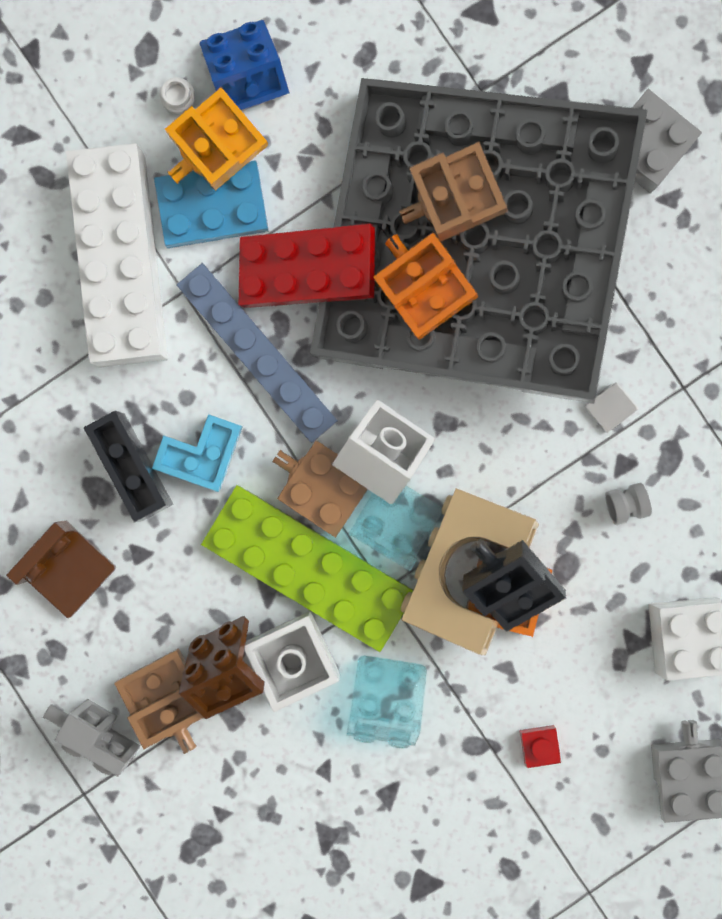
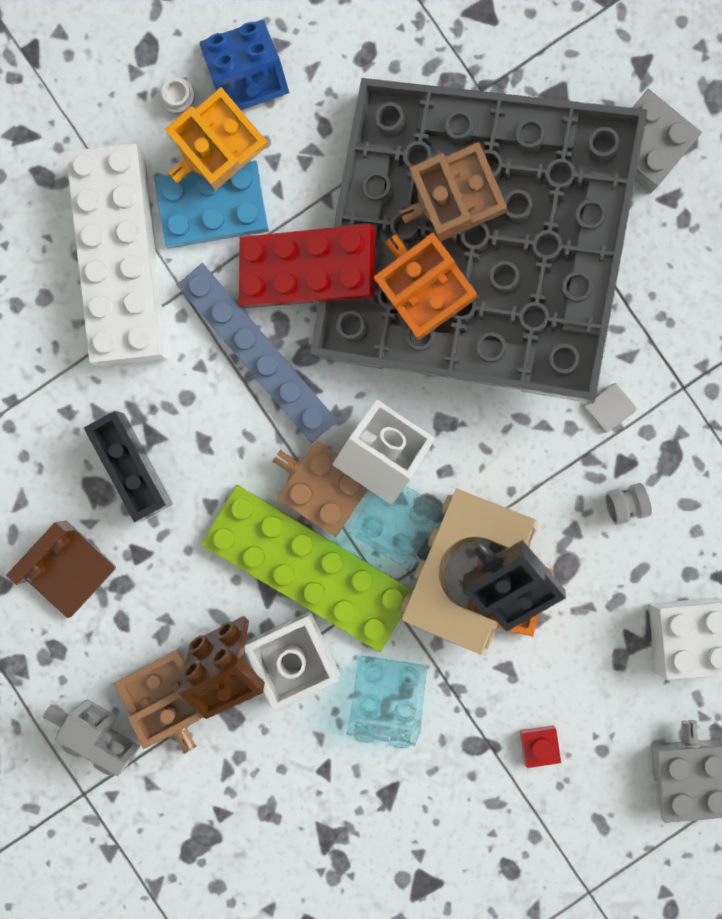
medium azure plate [152,414,243,492] -> none

